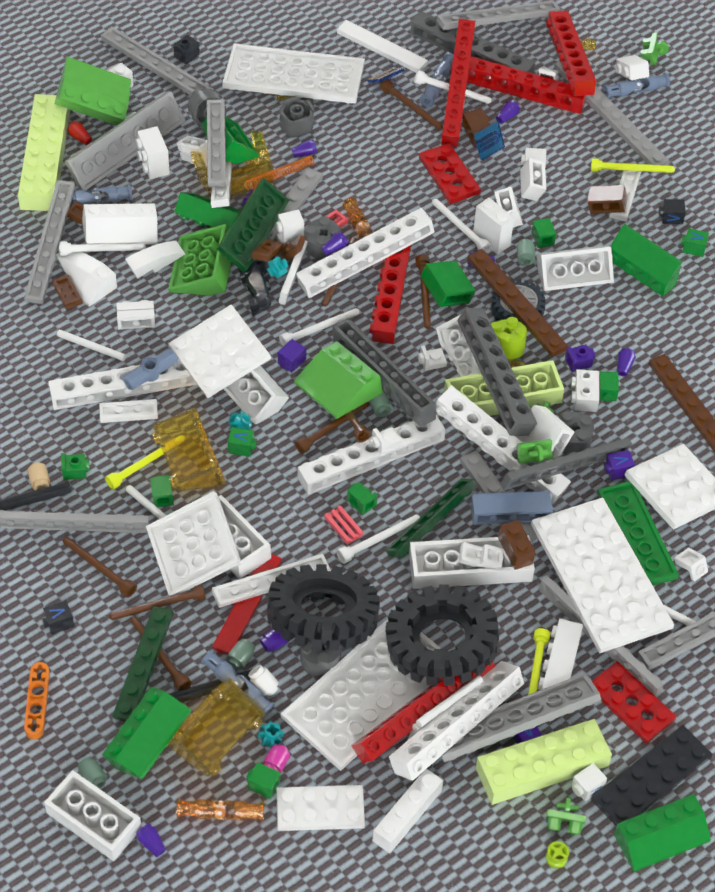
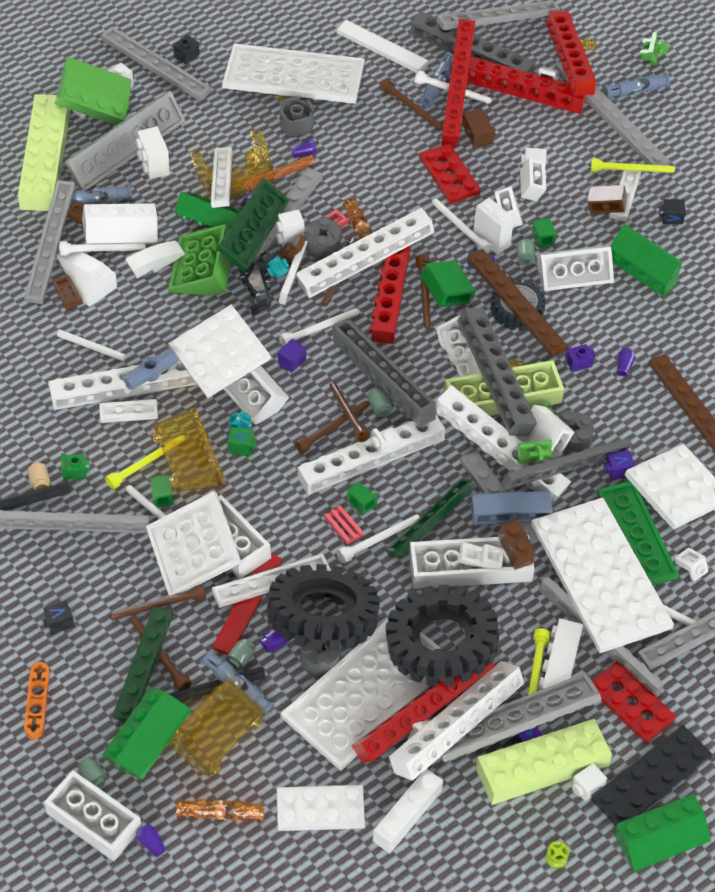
reddish brown piece [63,537,137,598] -> none
red cone [67,121,92,145] -> none
white brick [117,300,155,330] -> none
white brick [177,135,208,167] -> none
dark grey brick [188,88,227,126] -> none
green slope [201,116,260,164] -> none
light grey plate [207,99,226,187] -> none
green brick [246,762,281,799] -> none
white brick [248,665,279,696] -> none
reddish brown plate [252,240,283,262] -> none
teal gear [257,721,285,748] -> none
dark pink brick [262,744,290,772] -> none
bright green slope [294,341,383,419] -> none
dark purple cone [321,231,349,256] -> none
clear blue piece [367,68,404,83] -> none
white bar [416,676,483,728] -> none
white bracket [418,345,447,371] -> none
clear blue piece [474,121,505,160] -> none
lime brick [491,317,527,360] -> none
dark purple cone [495,100,520,124] -> none
bright green hips [546,798,587,835] -> none
white brick [571,369,599,412] -> none
green brick [599,371,619,402] -> none
white brick [615,55,649,81] -> none
green brick [681,228,709,257] -> none

